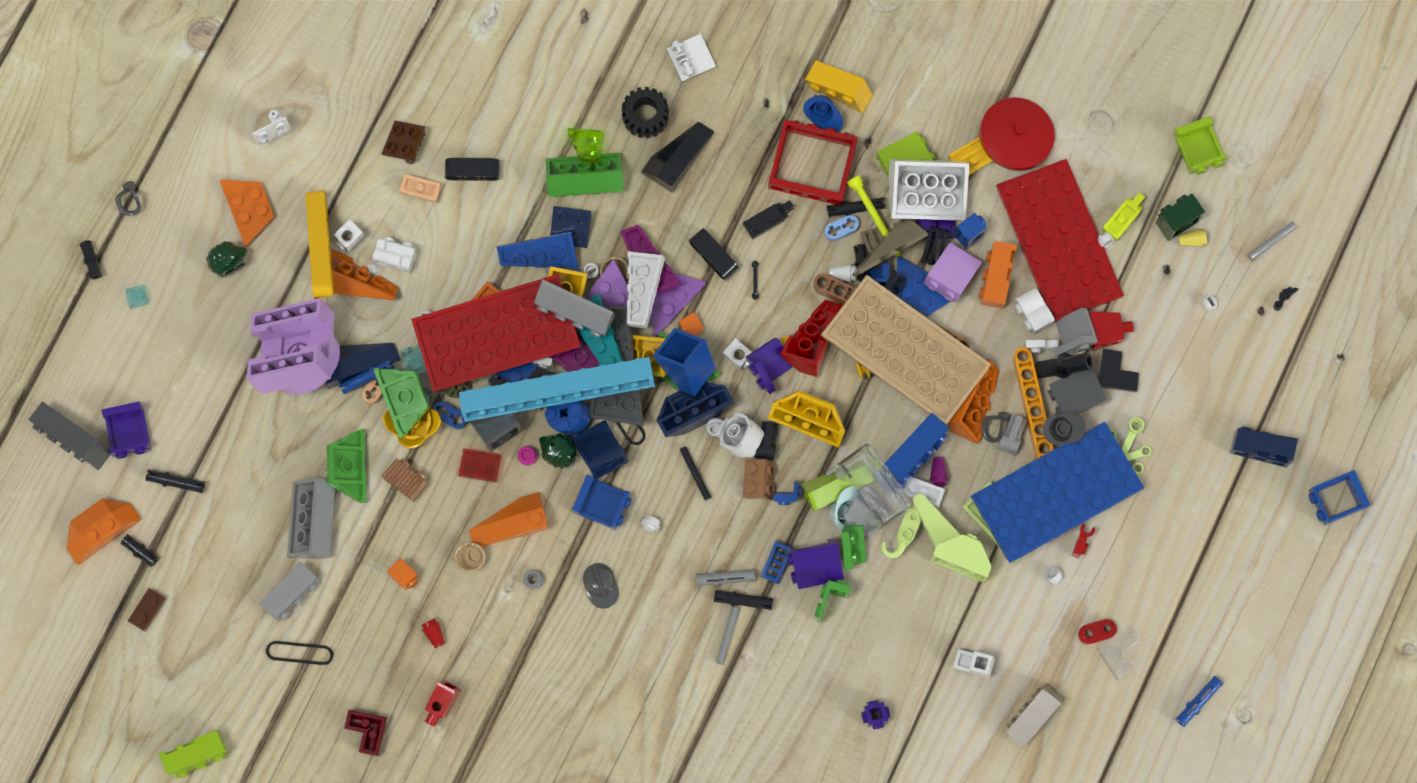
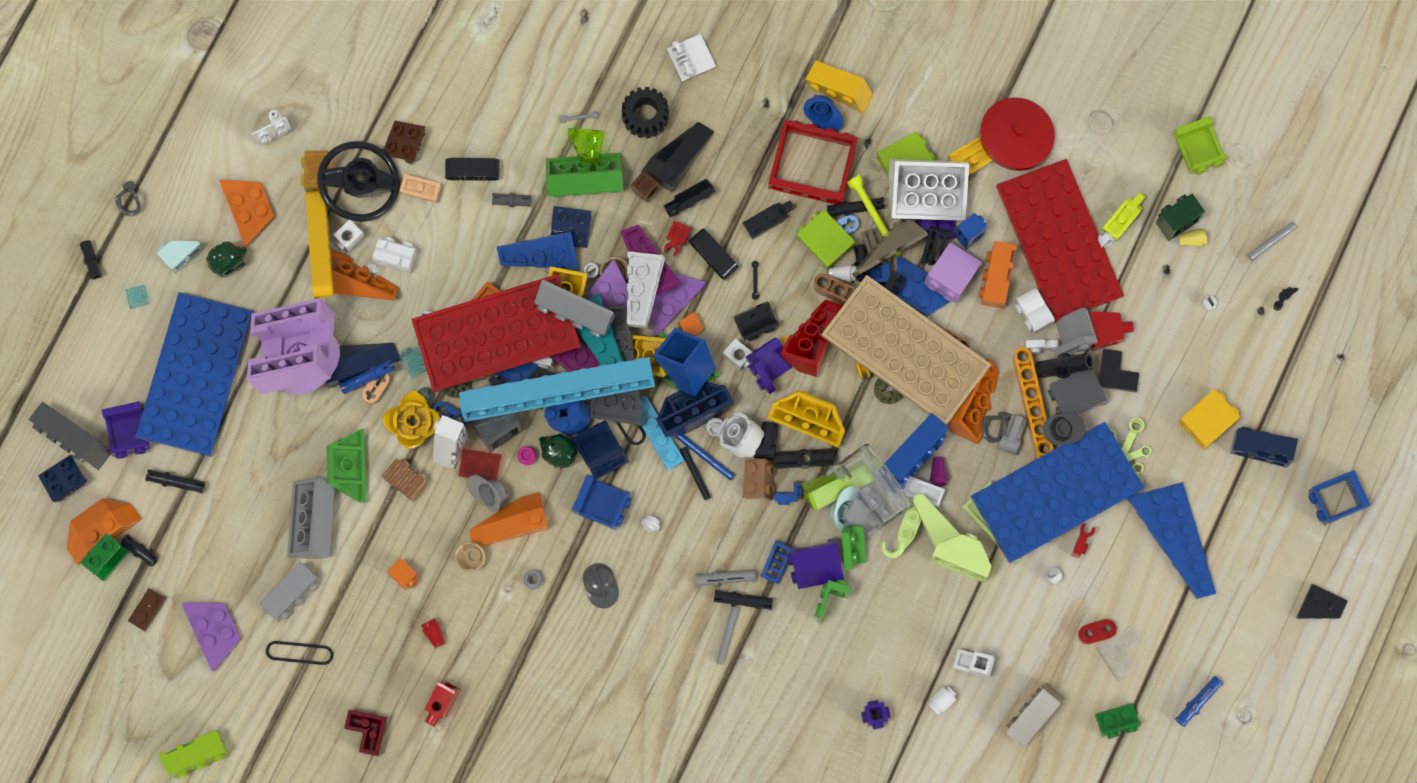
bright green wing [373,368,430,438] -> none
none -> dark blue hinge [38,455,88,503]
none -> green panel [80,533,130,581]
none -> blue plate [136,292,253,457]
none -> light aqua slope [157,241,203,274]
none -> medium lavender wing [182,603,241,672]
none -> clear yellow brick [301,150,330,192]
none -> black piece [317,141,400,222]
none -> white wedge [432,415,468,470]
none -> light grey piece [467,475,509,511]
none -> dark grey pin [492,192,531,208]
none -> light grey hinge [560,111,599,123]
none -> reddish brown brick [631,171,658,202]
none -> medium azure plate [640,395,685,471]
none -> black hinge [663,179,716,217]
none -> red plate [664,221,691,257]
none -> blue bar [674,435,735,481]
none -> black bracket [733,301,779,341]
none -> black piece [775,449,834,469]
none -> lime panel [796,210,855,271]
none -> olive gear [874,378,903,404]
none -> white brick [927,686,956,715]
none -> green bracket [1095,703,1142,739]
none -> blue wing [1127,482,1216,599]
none -> yellow panel [1178,389,1240,450]
none -> black wing [1296,584,1348,619]

